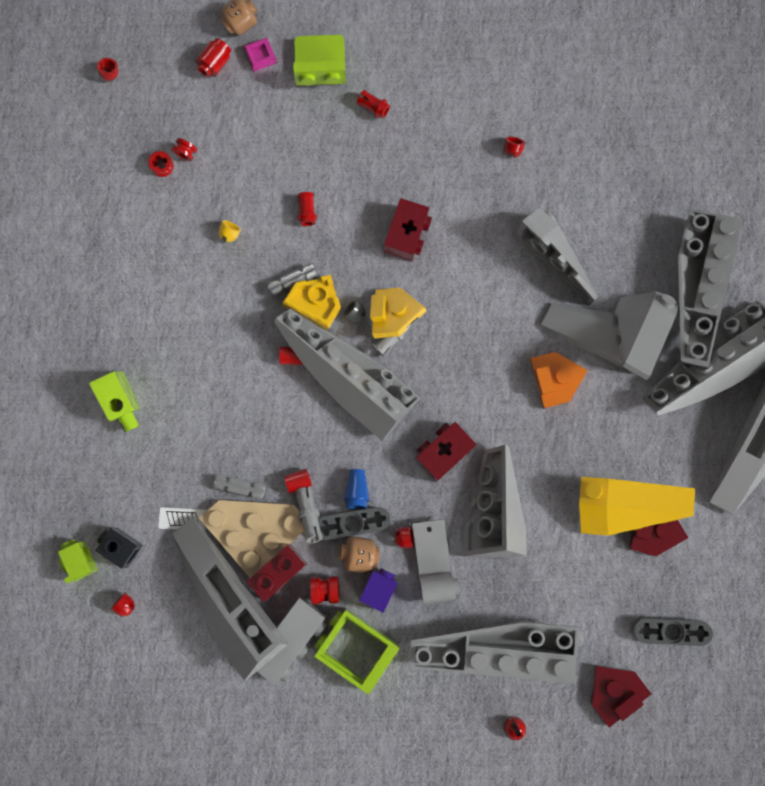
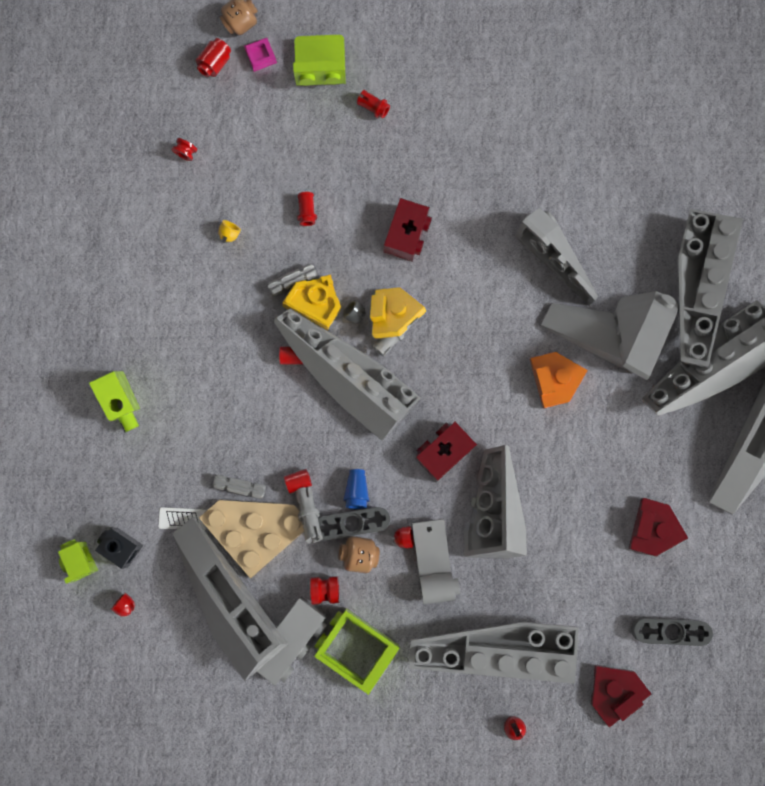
red hinge [97,58,119,81] -> none
red bush [148,151,174,177] -> none
dark red brick [246,544,308,602] -> none
dark purple brick [359,568,398,613] -> none
red hinge [504,136,525,158] -> none
yellow wedge [579,477,695,536] -> none

